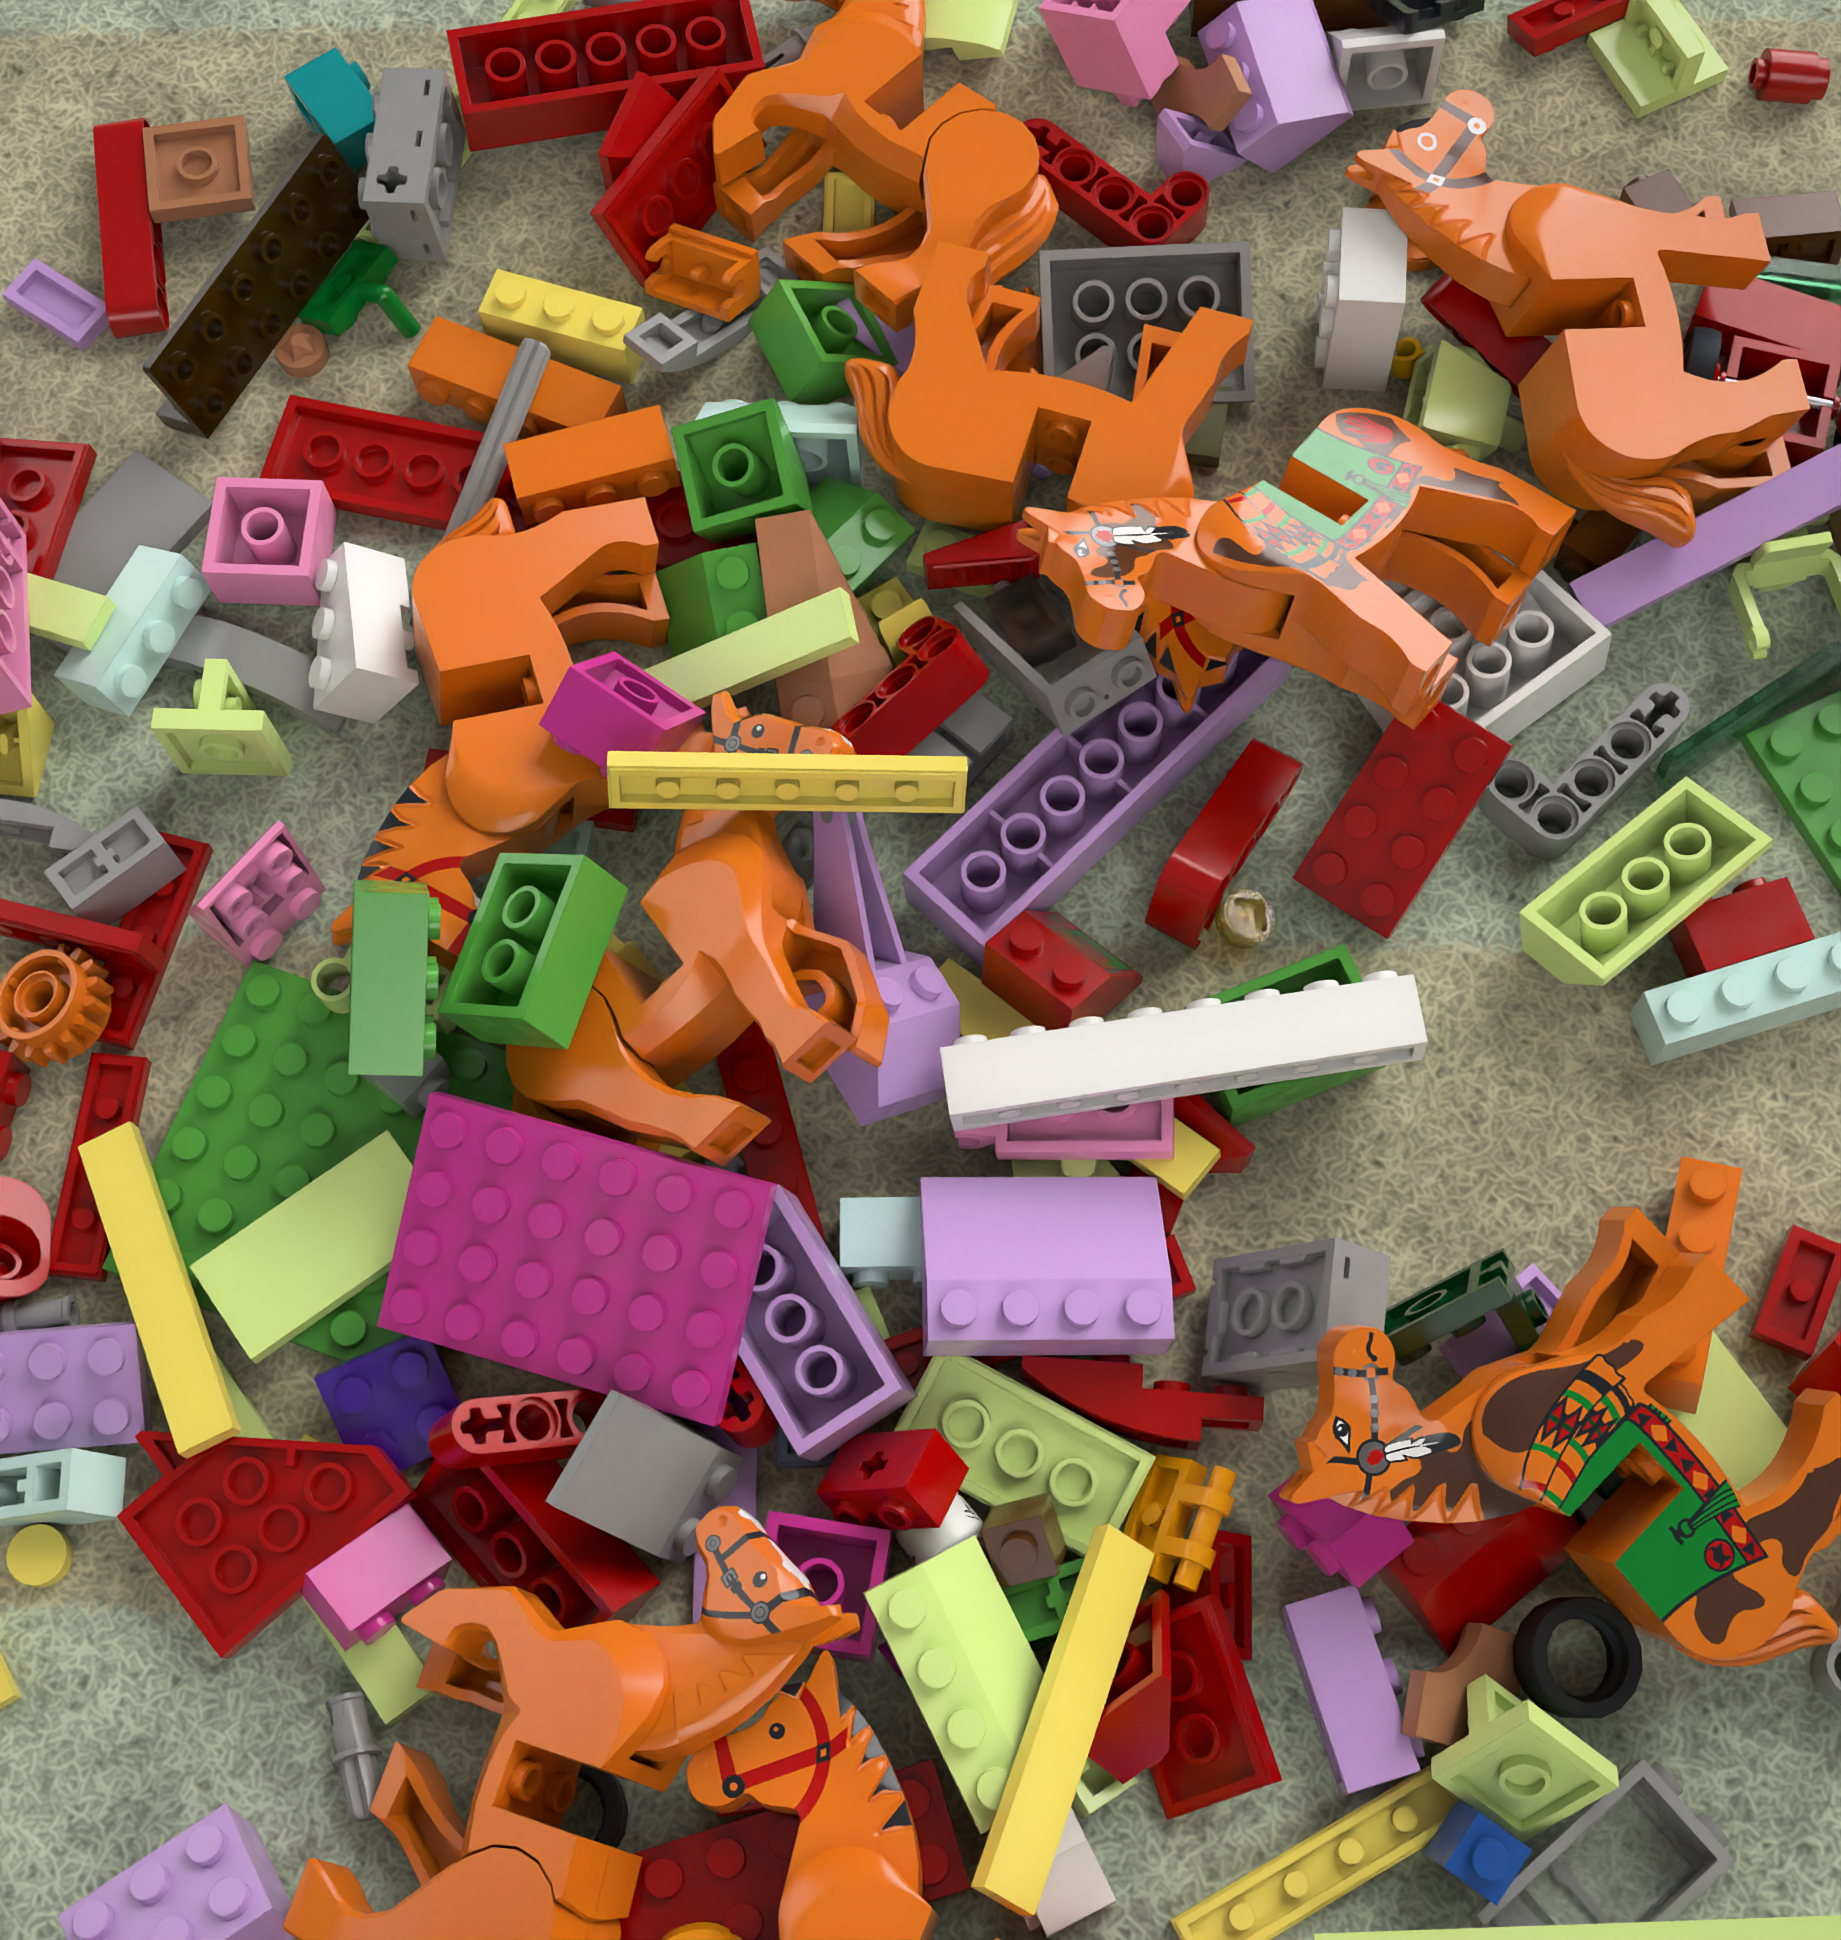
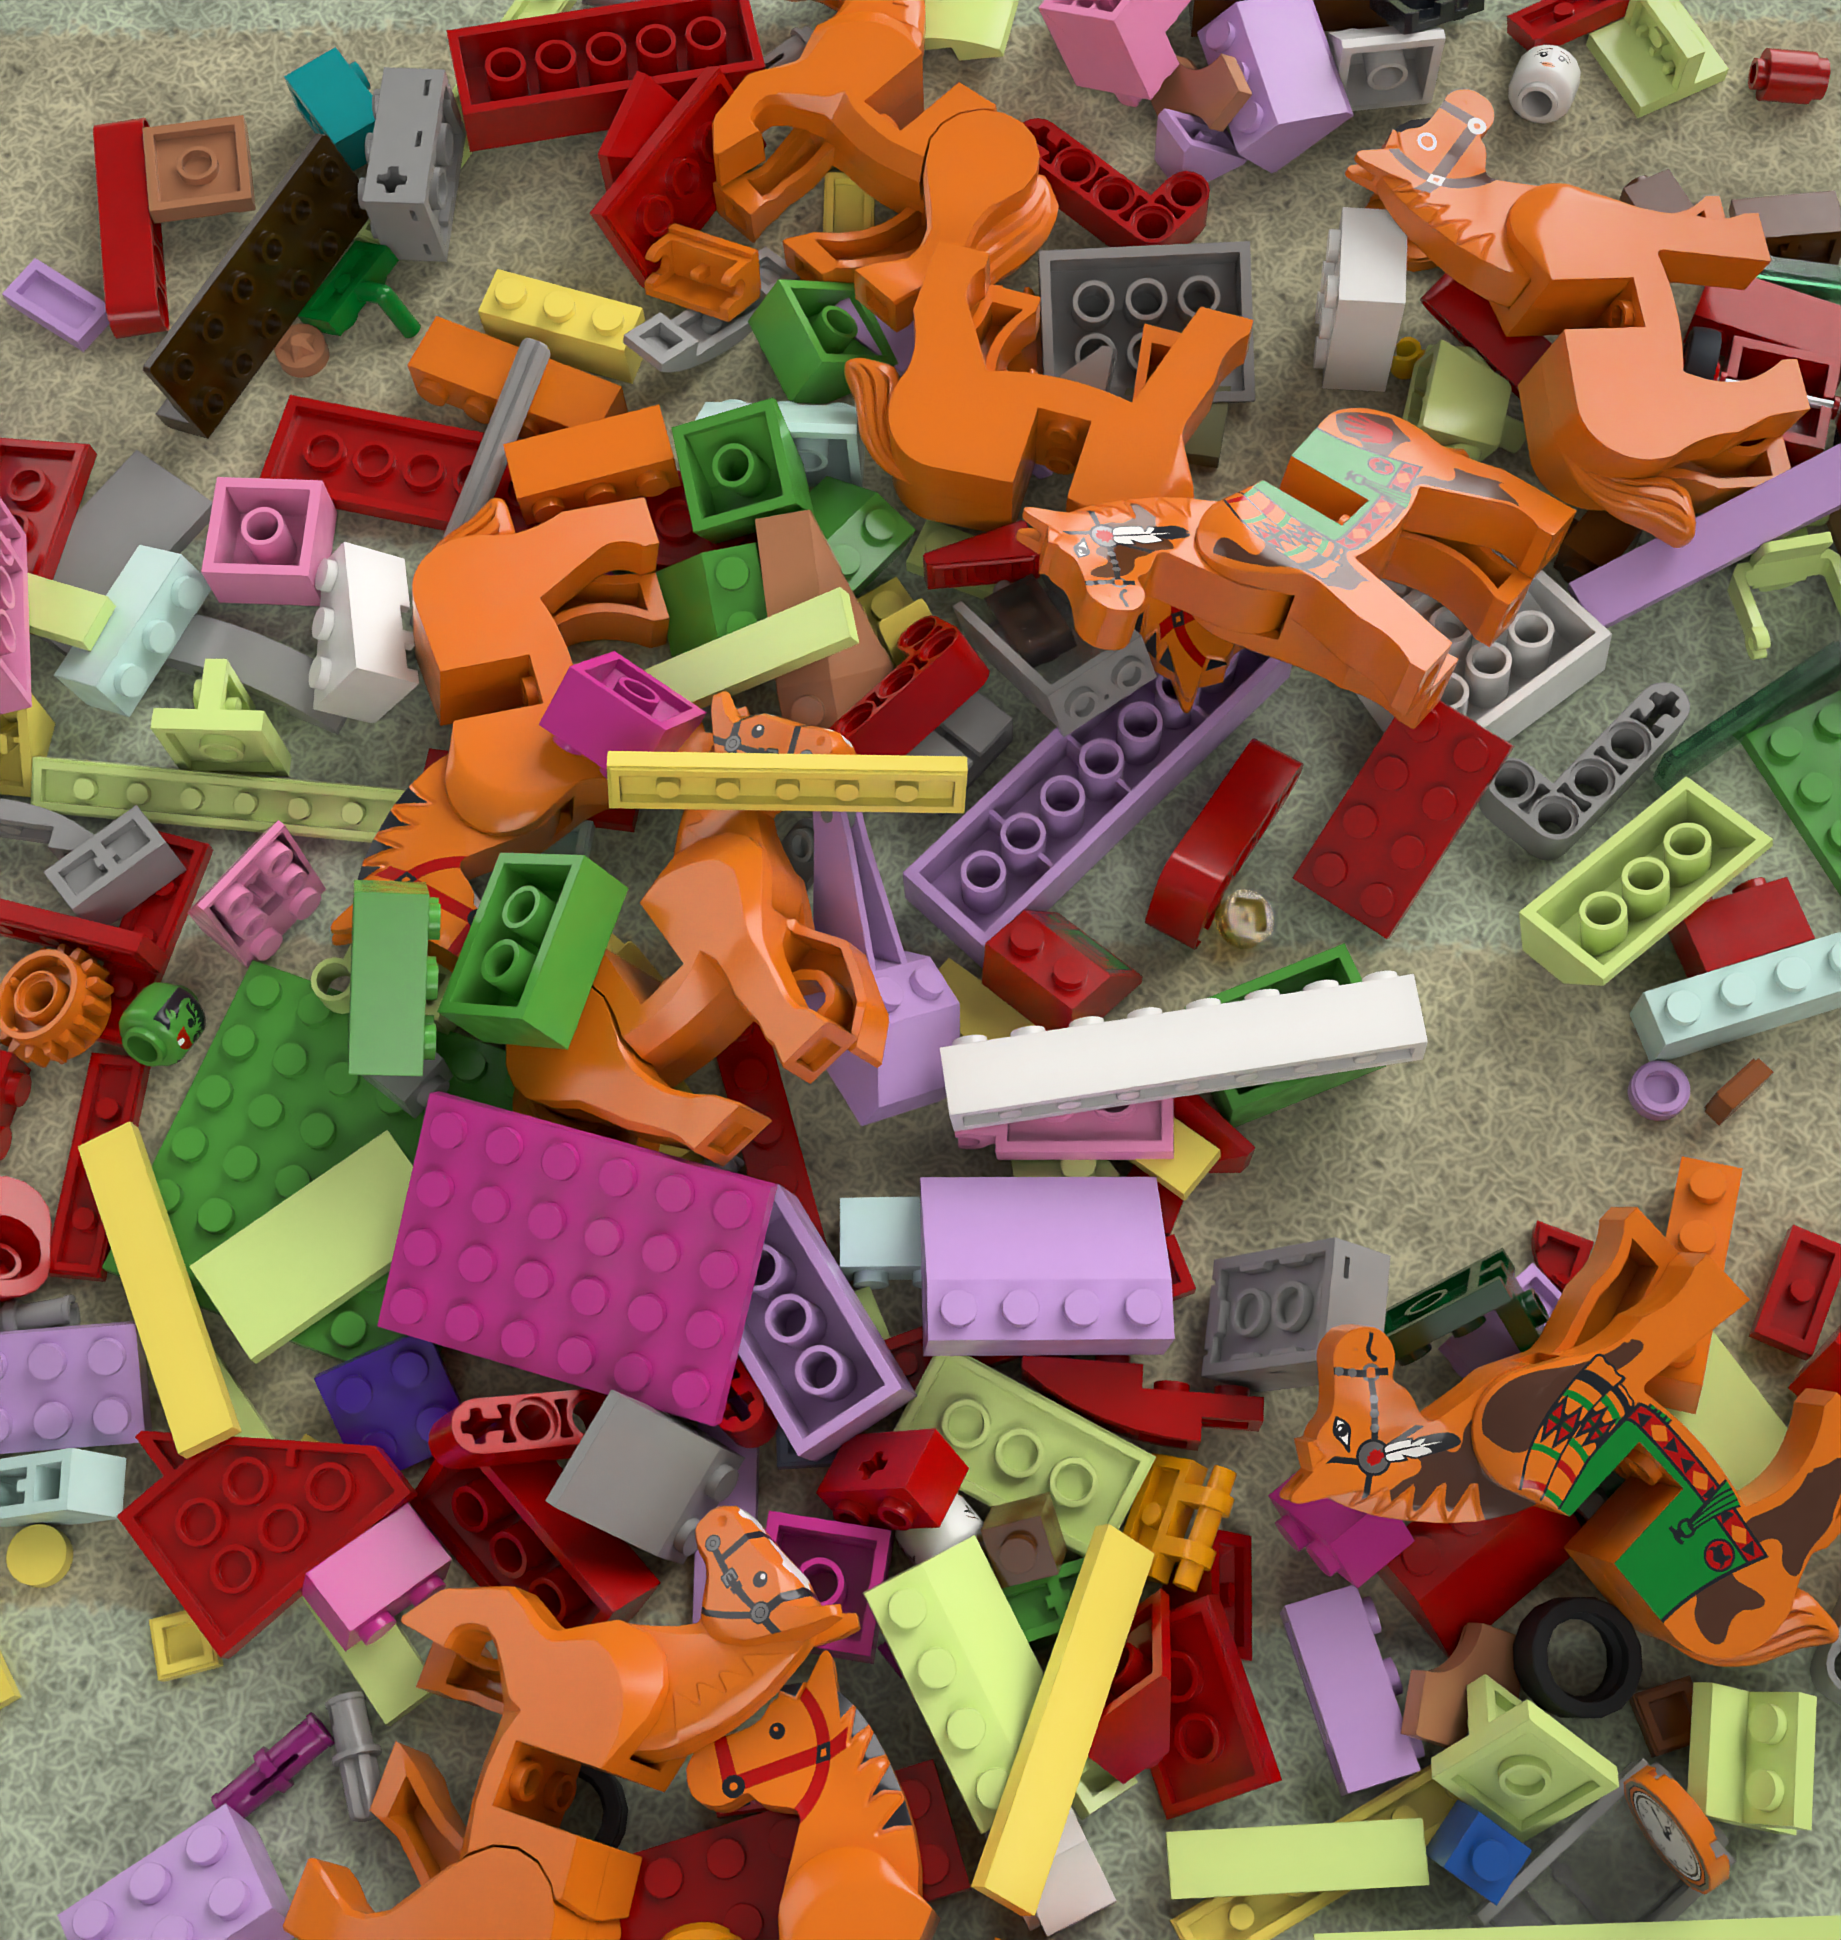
none -> yellowish green tile [31,756,406,843]
none -> bright green head [119,982,206,1066]
none -> light yellow tile [149,1610,223,1682]
none -> magenta pin [211,1712,335,1819]
none -> yellowish green tile [1165,1818,1430,1900]
none -> white head [1508,44,1581,124]
none -> red tile [1531,1220,1594,1293]
none -> tile [1623,1765,1730,1895]
none -> lavender tile [1628,1061,1690,1121]
none -> dark orange tile [1629,1675,1693,1758]
none -> yellowish green bracket [1687,1682,1817,1835]
none -> dark orange tile [1704,1058,1774,1126]

